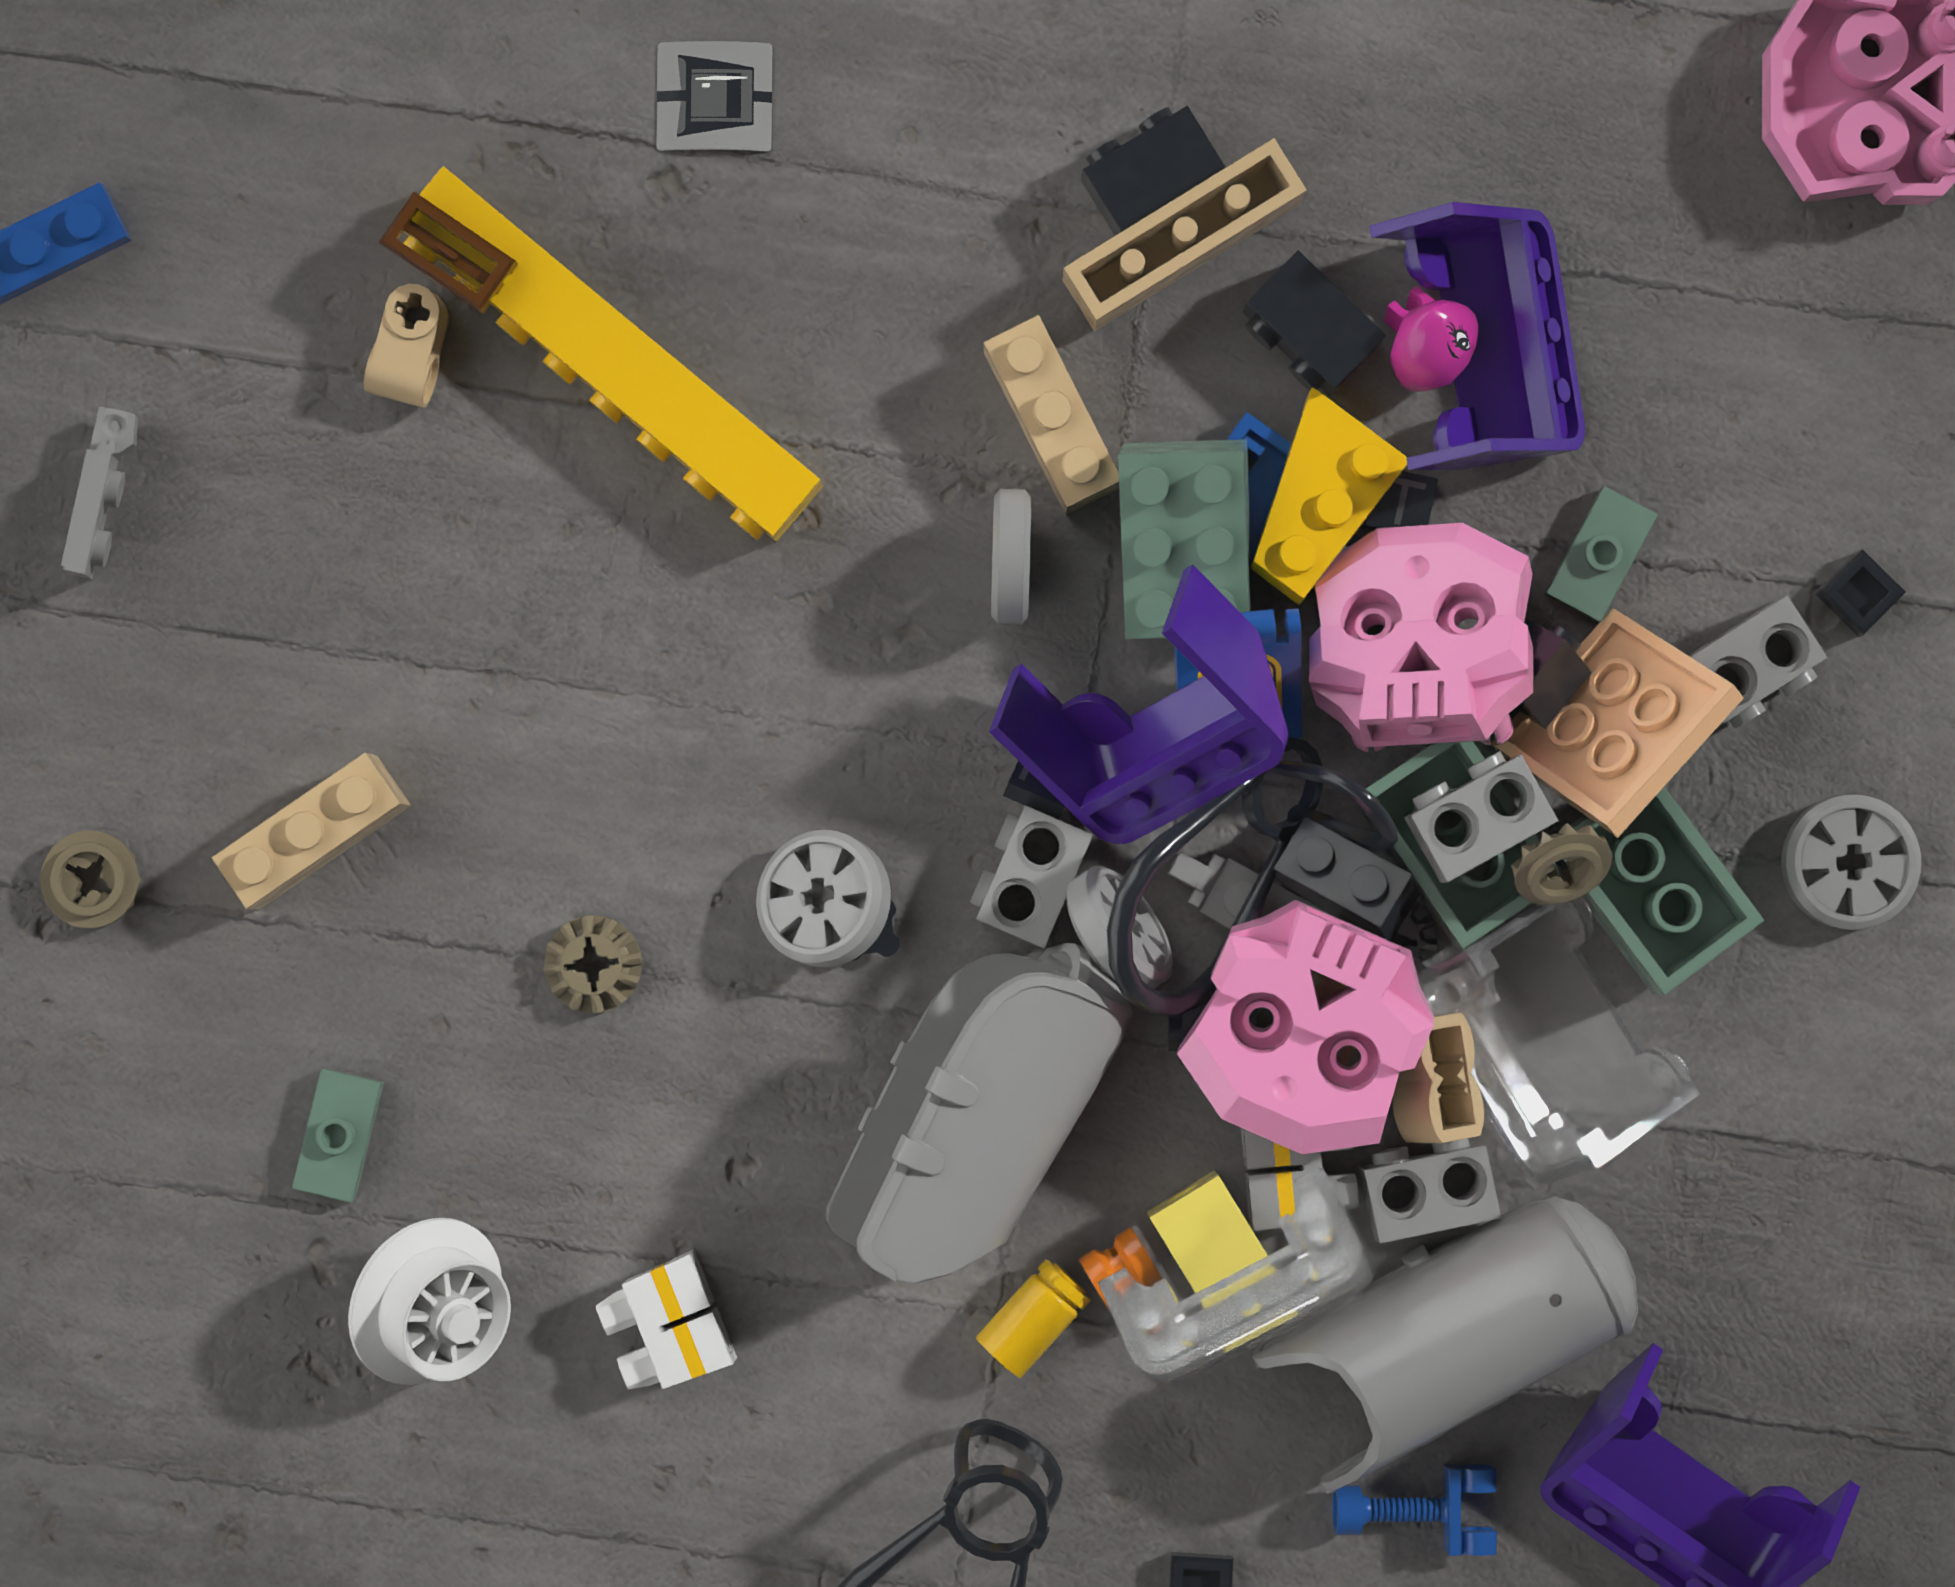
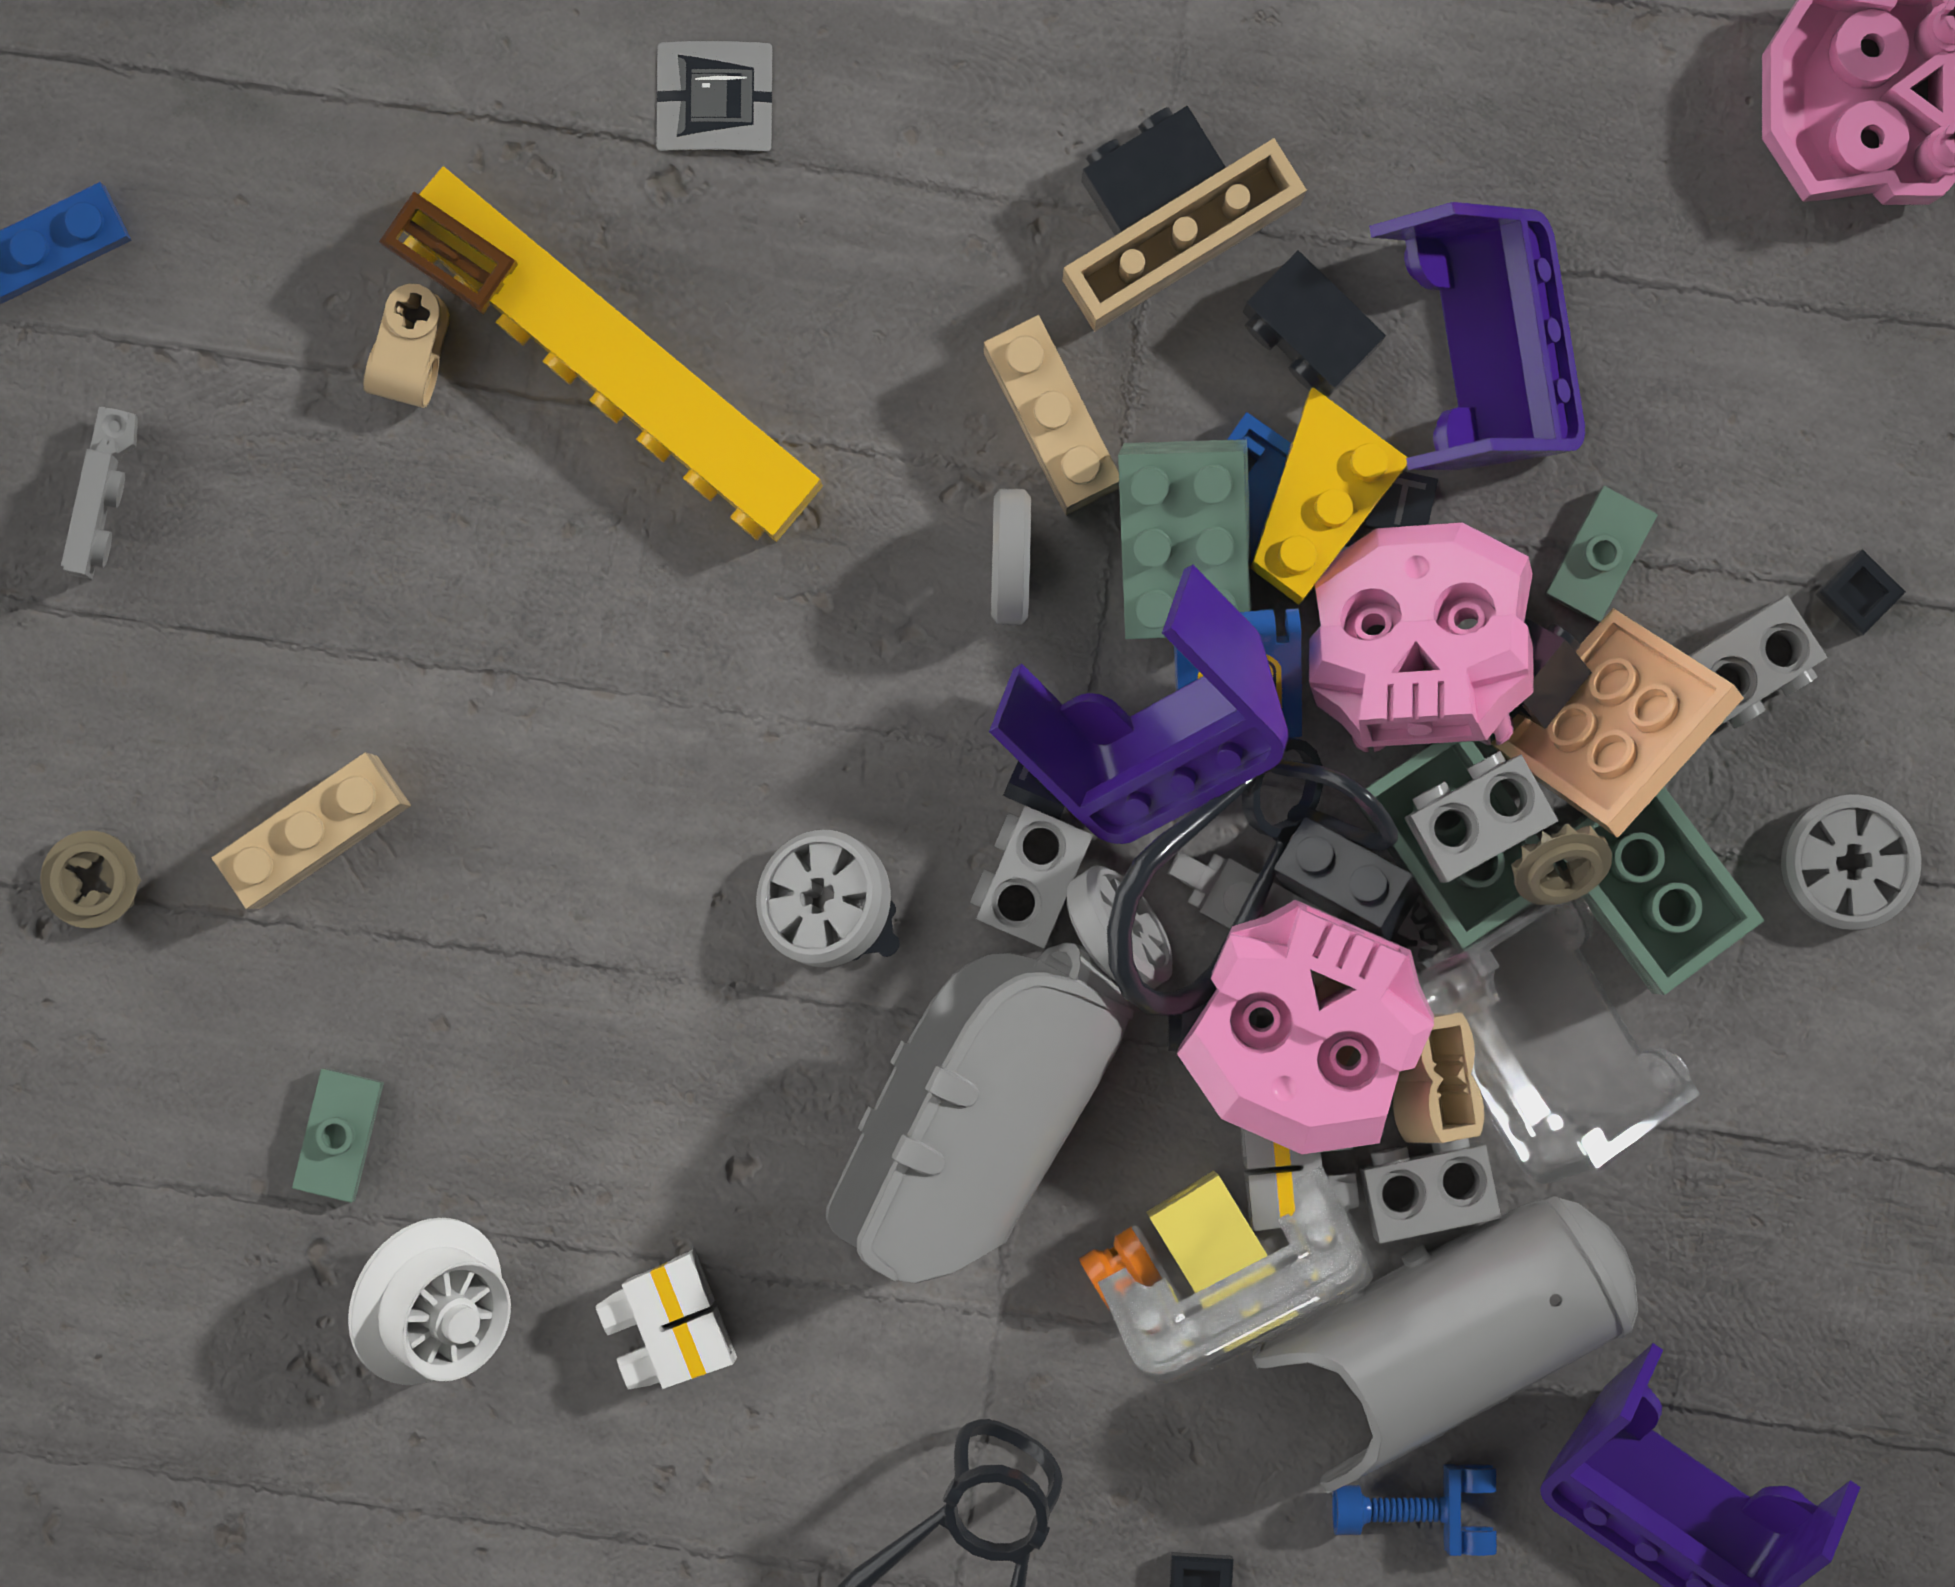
dark tan gear [543,915,642,1013] -> none
yellow piece [976,1259,1091,1379] -> none
dark pink piece [1384,286,1478,392] -> none

